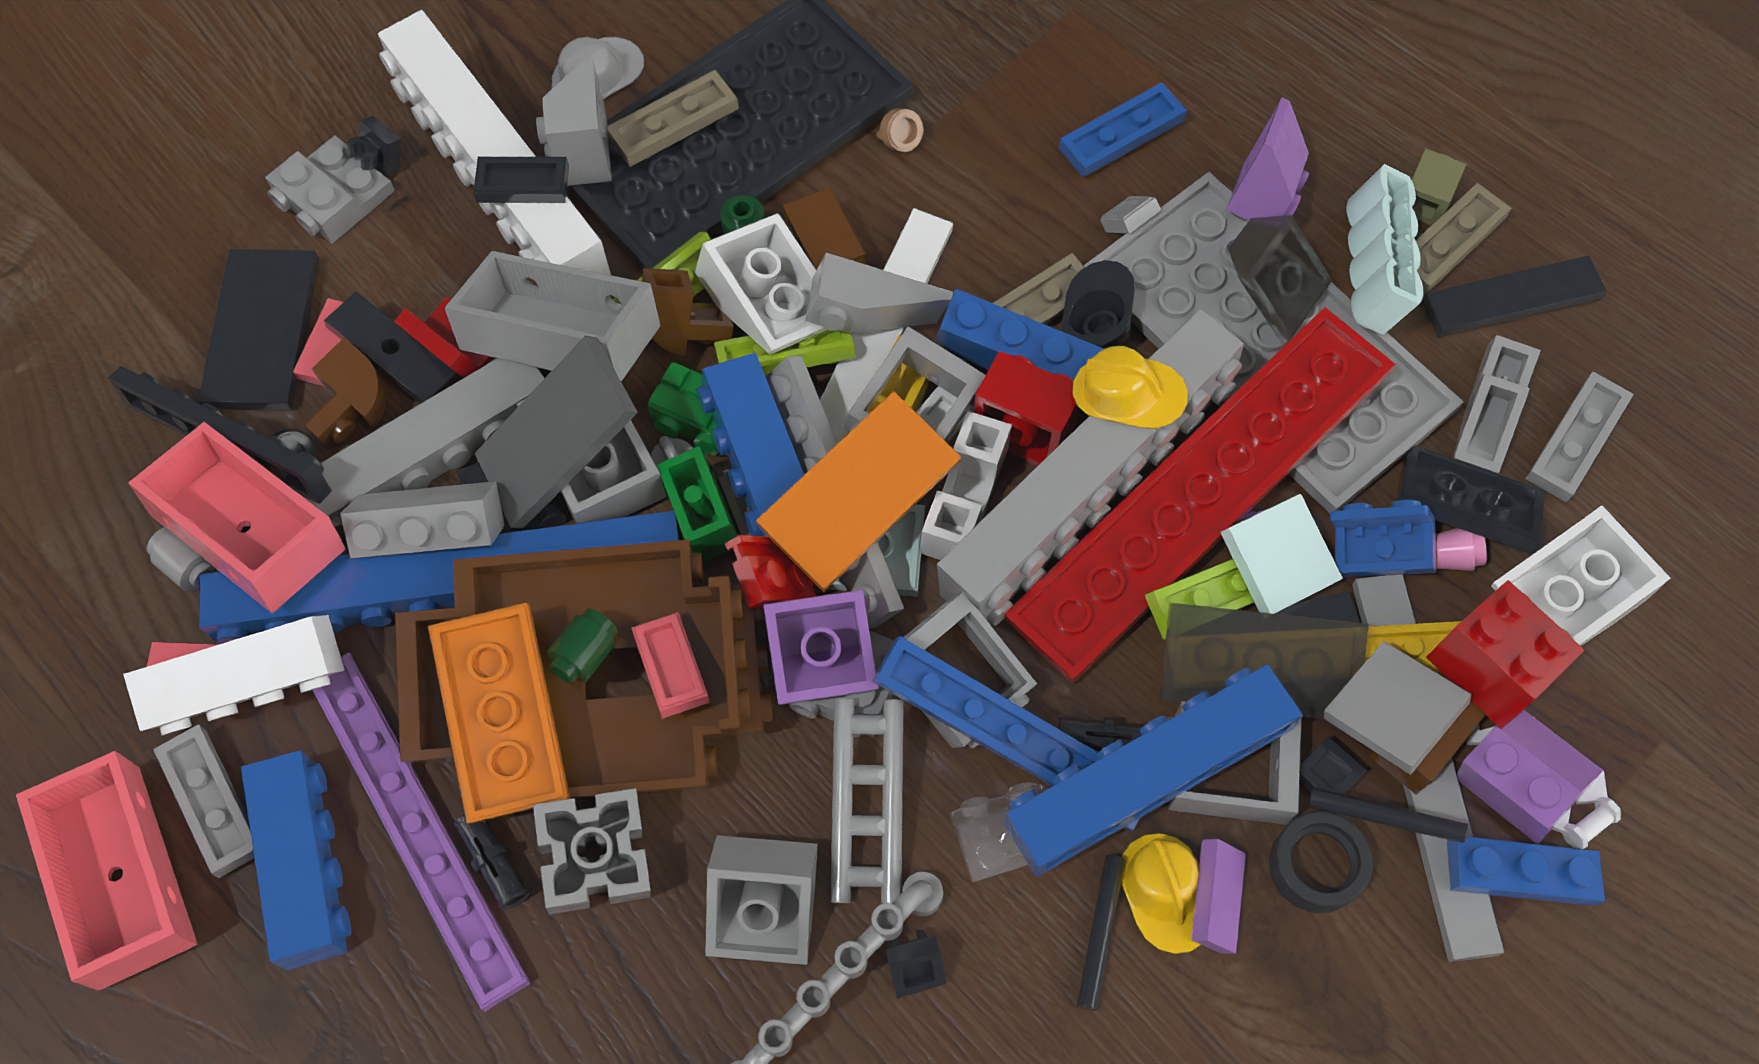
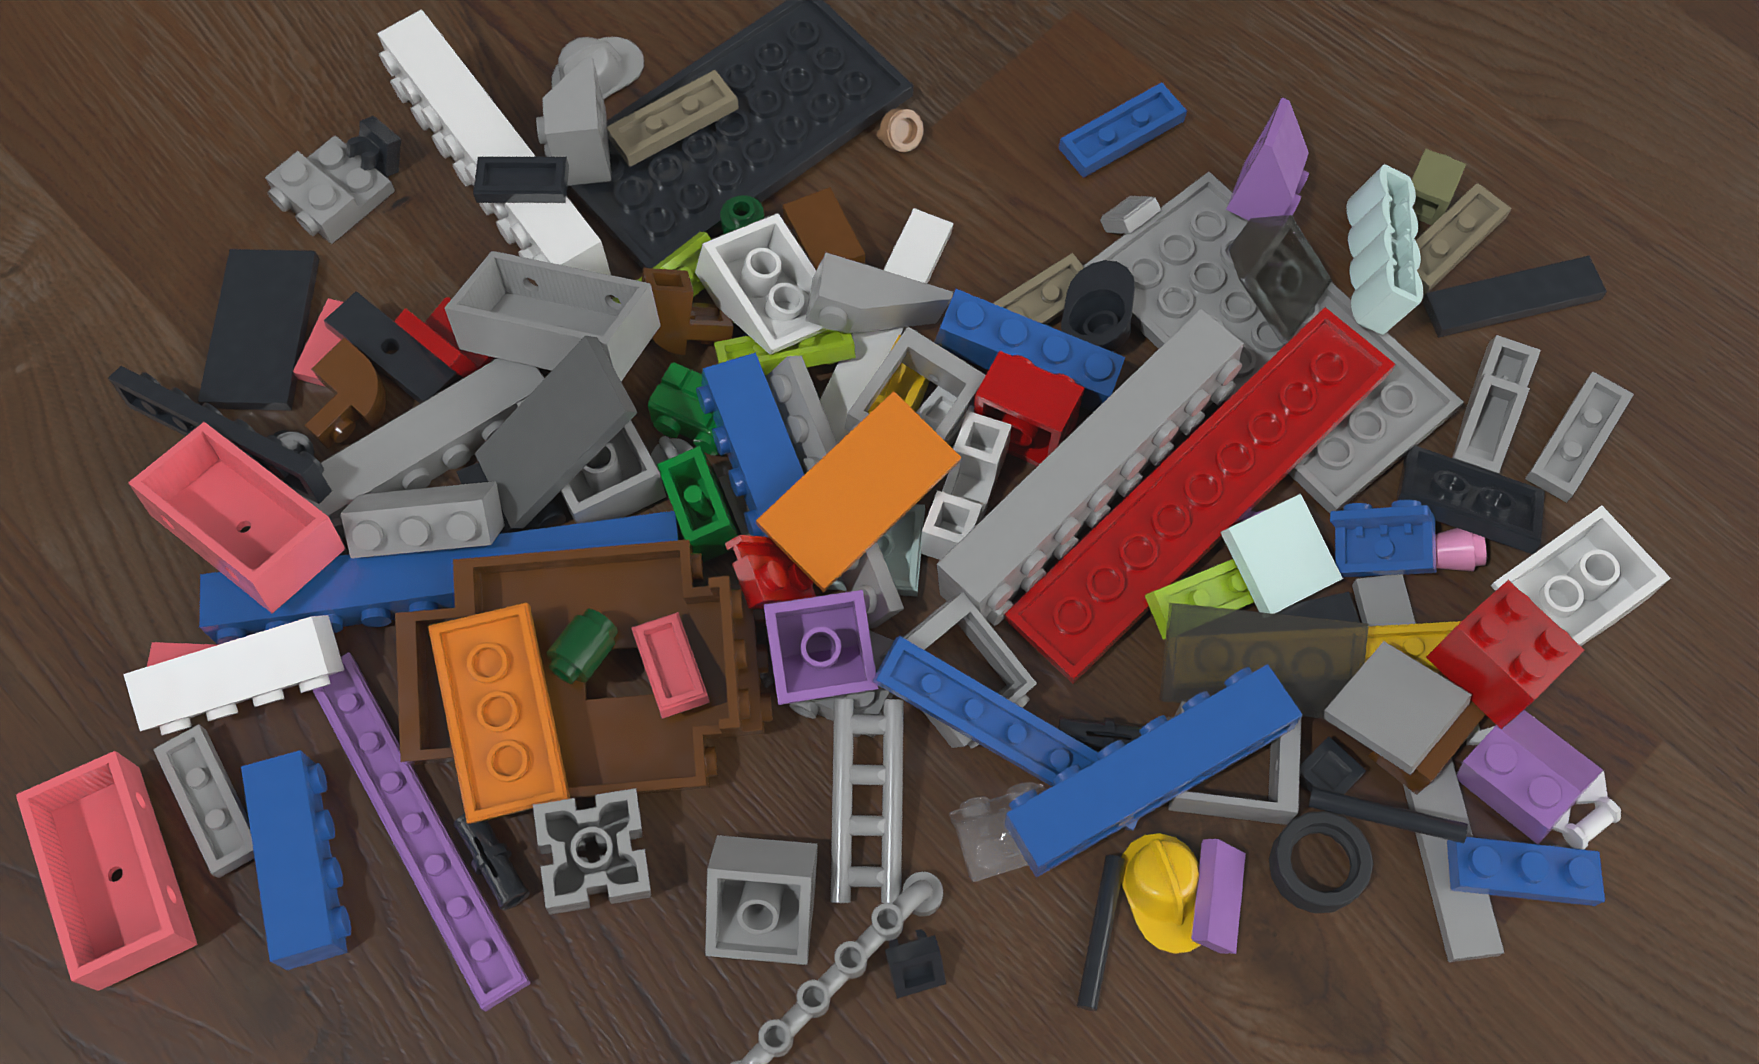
light grey brick [147,527,218,592] -> none
yellow piece [1073,346,1188,429] -> none

